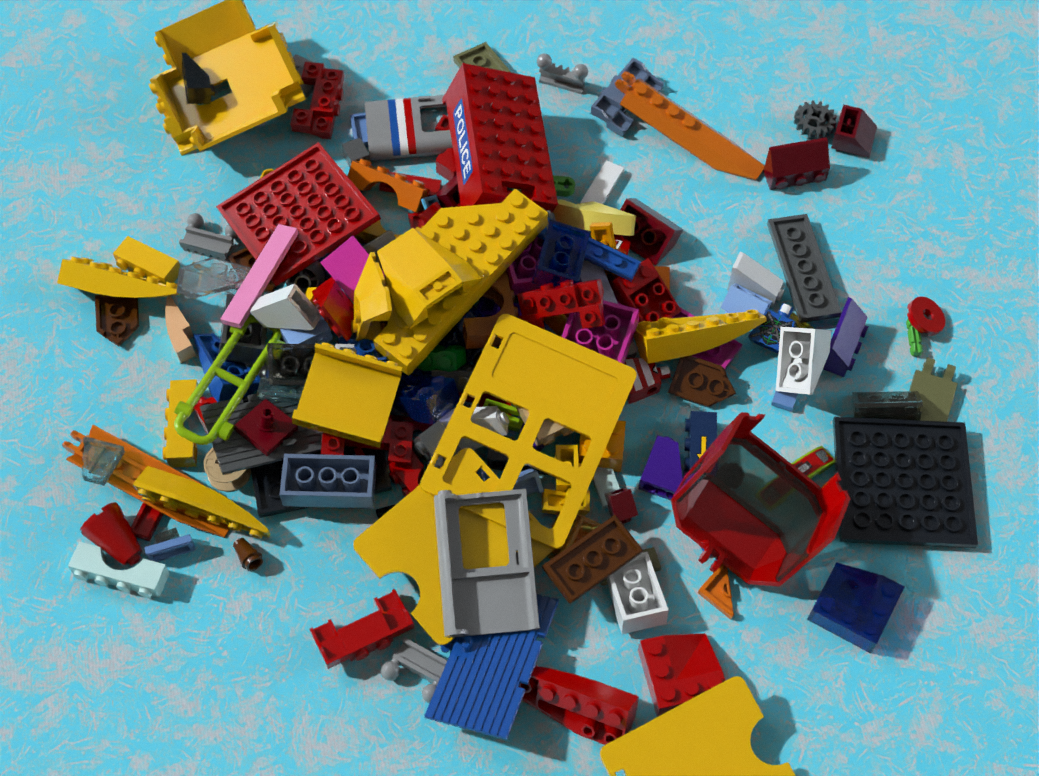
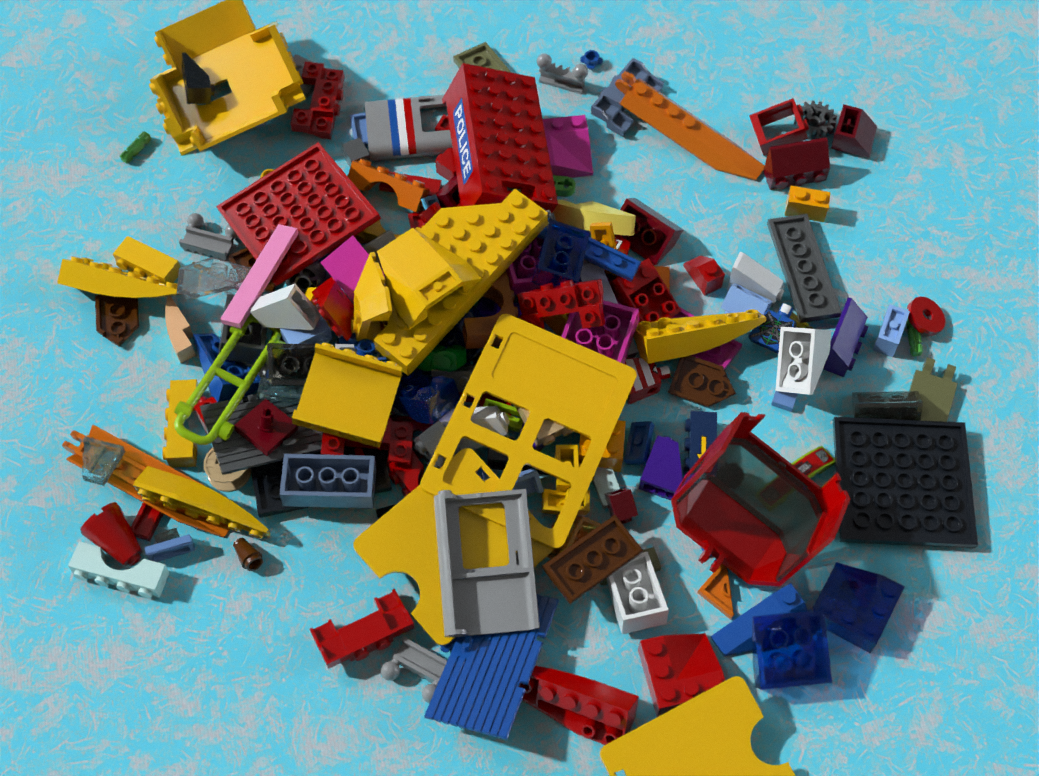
white tile [580,160,624,205] -> none
none -> bright green axle [120,131,152,164]
none -> dark pink slope [543,115,593,178]
none -> blue plate [580,50,603,70]
none -> blue plate [624,421,655,465]
none -> red slope [683,255,725,296]
none -> blue wedge [710,583,814,657]
none -> red window [749,98,810,156]
none -> clear blue slope [752,609,832,690]
none -> light orange brick [784,186,831,222]
none -> light blue panel [873,304,910,357]

